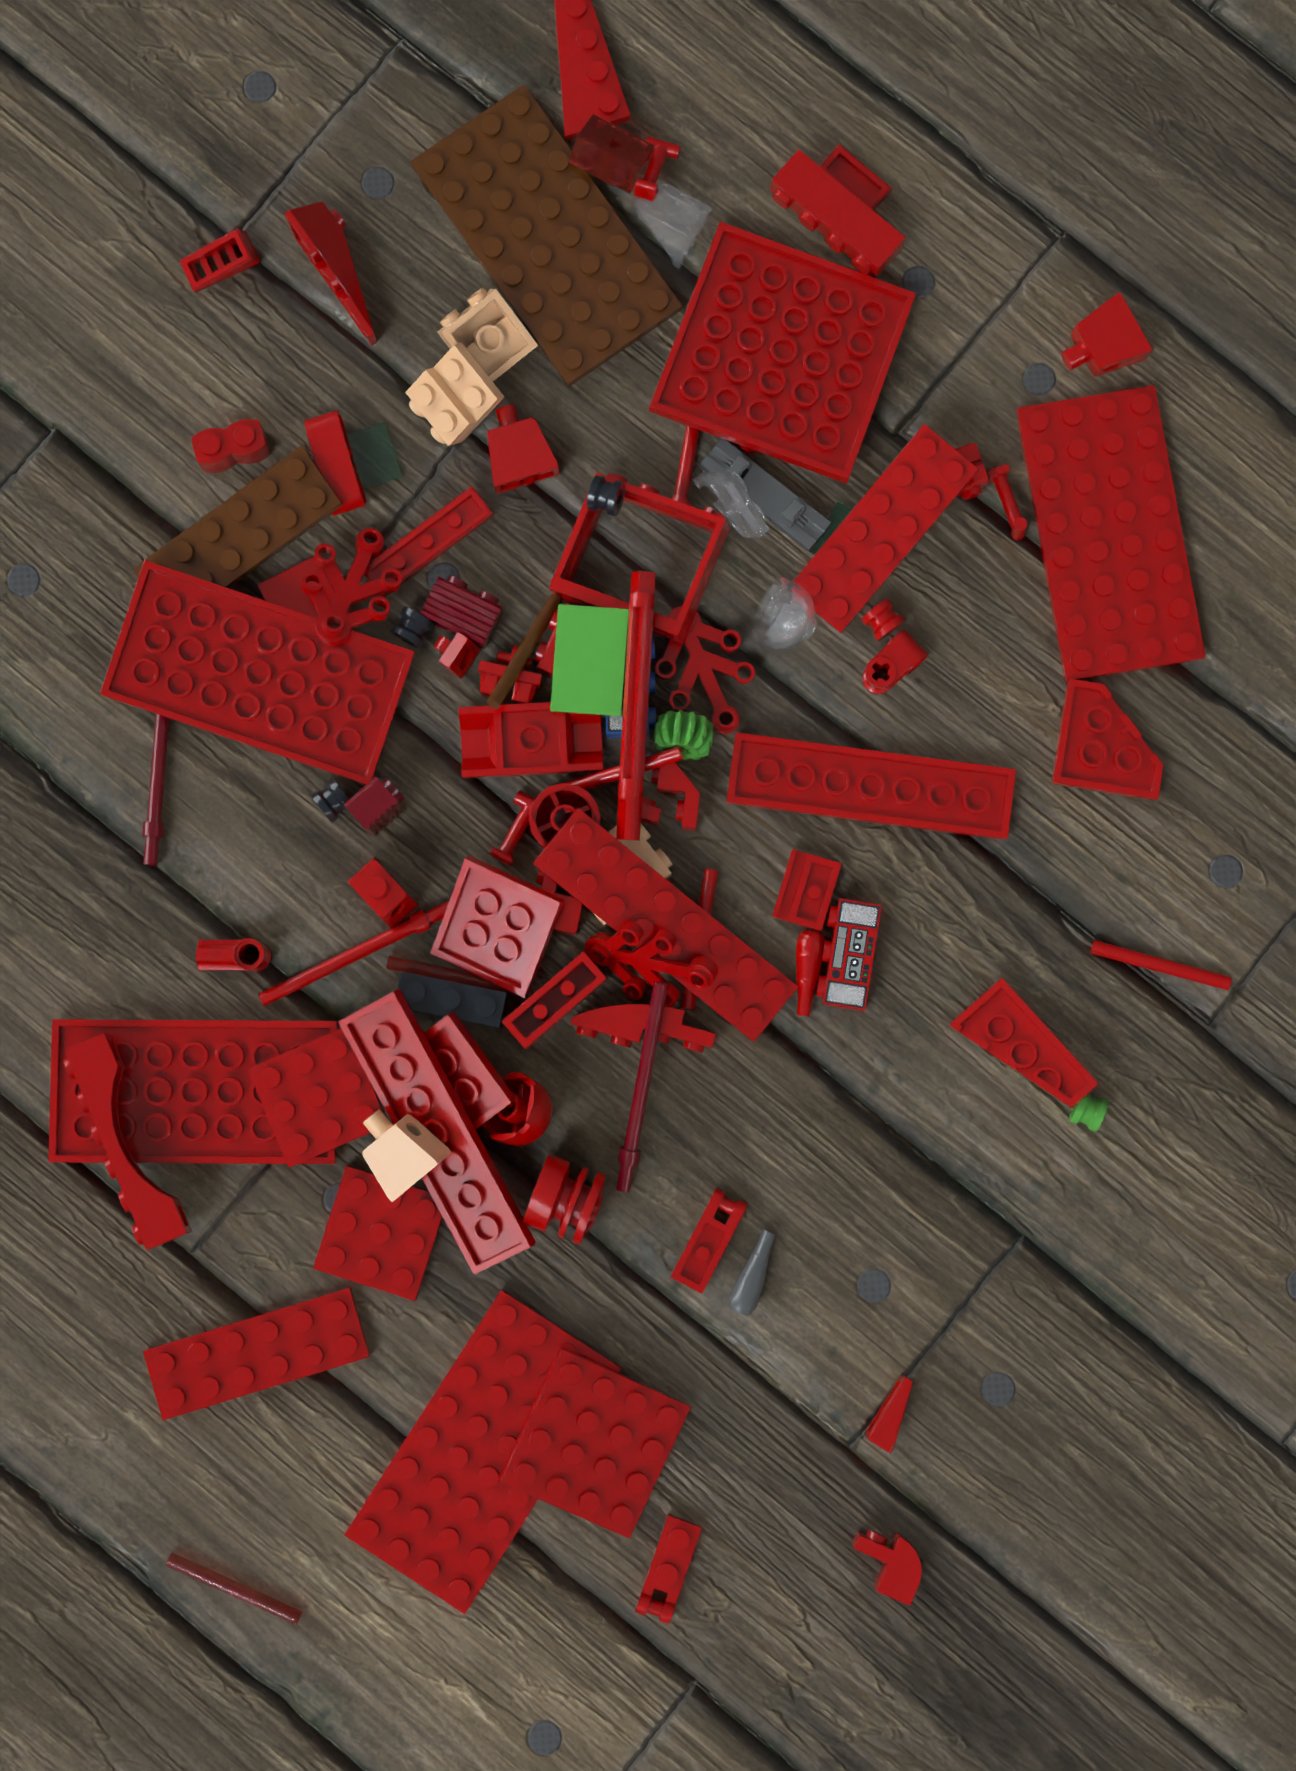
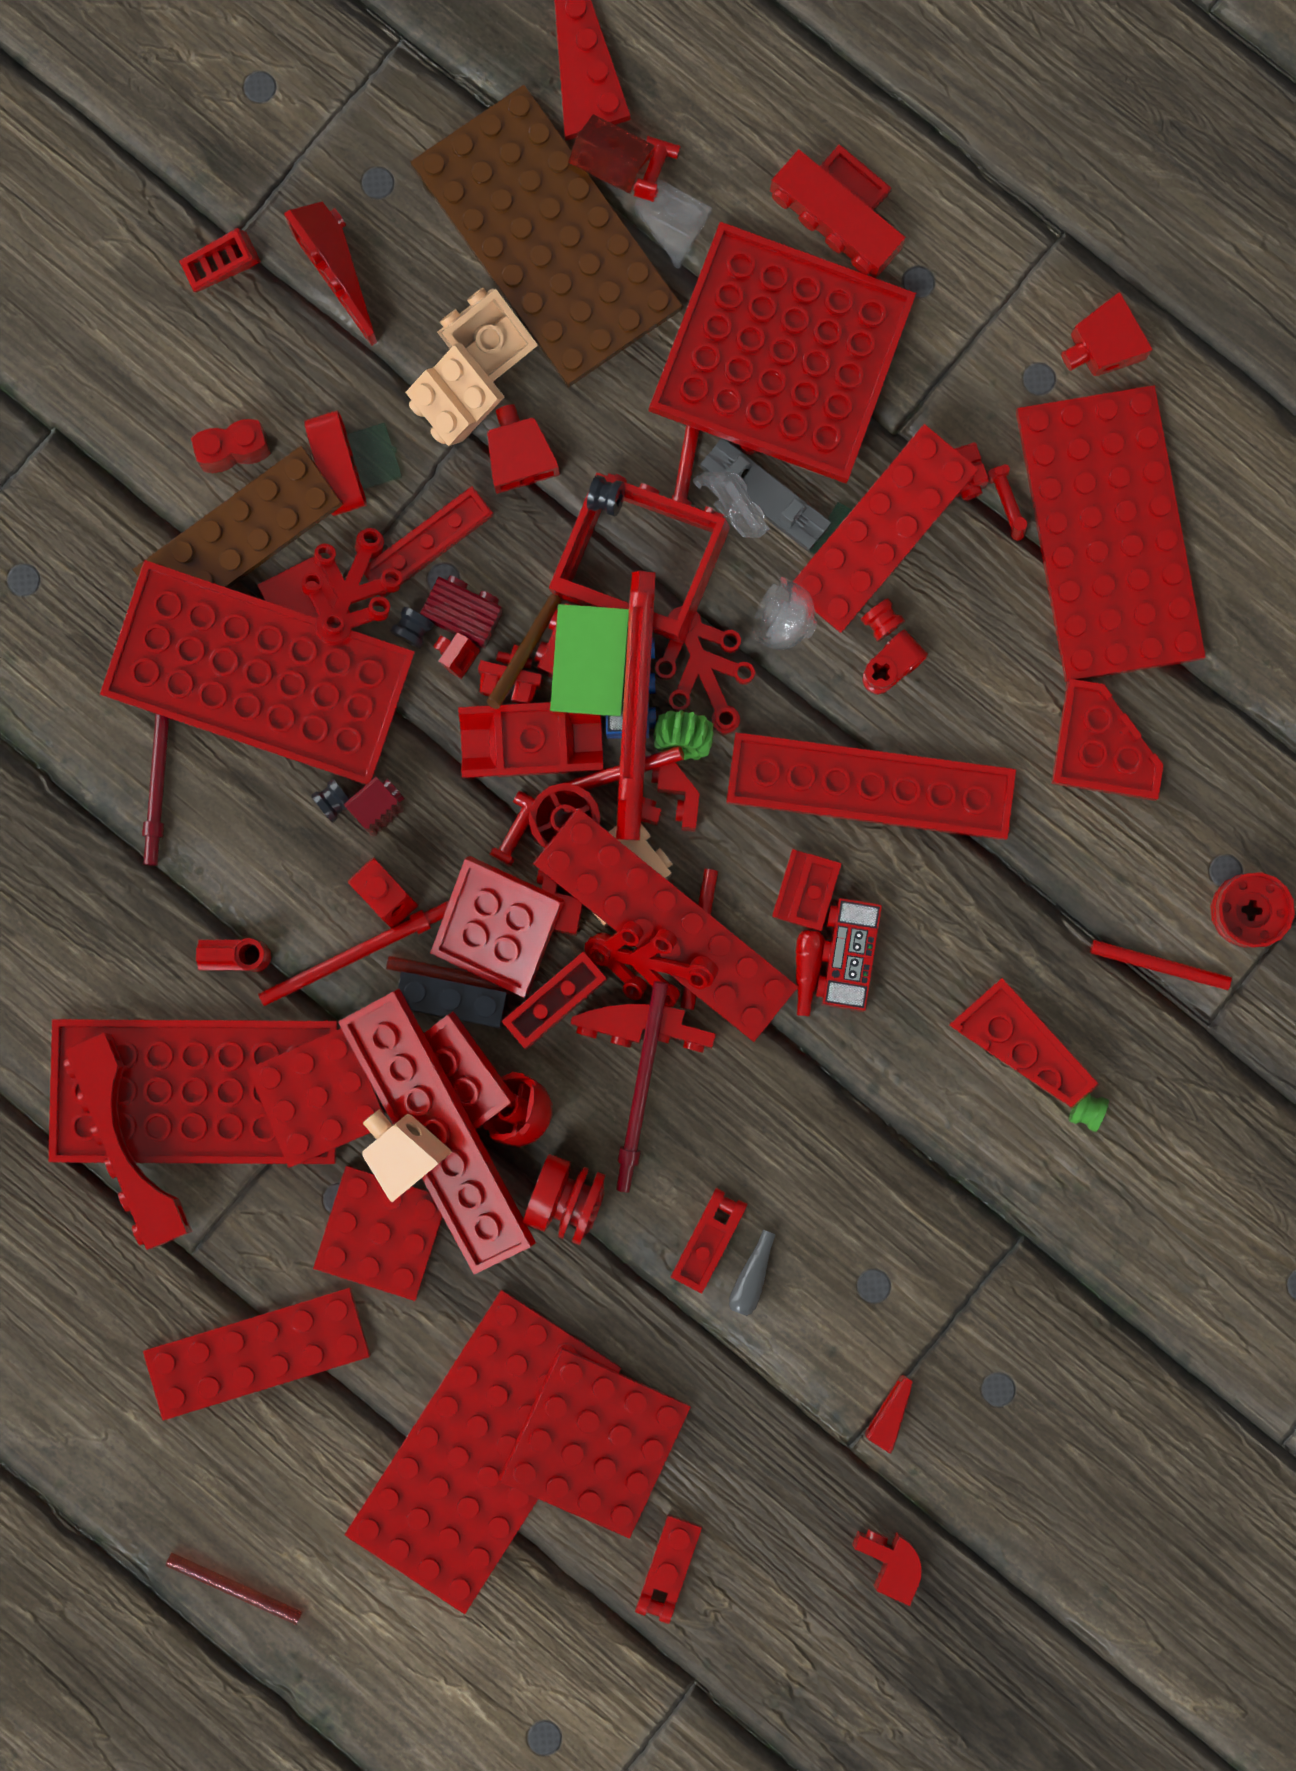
none -> red wheel [1210,872,1295,948]

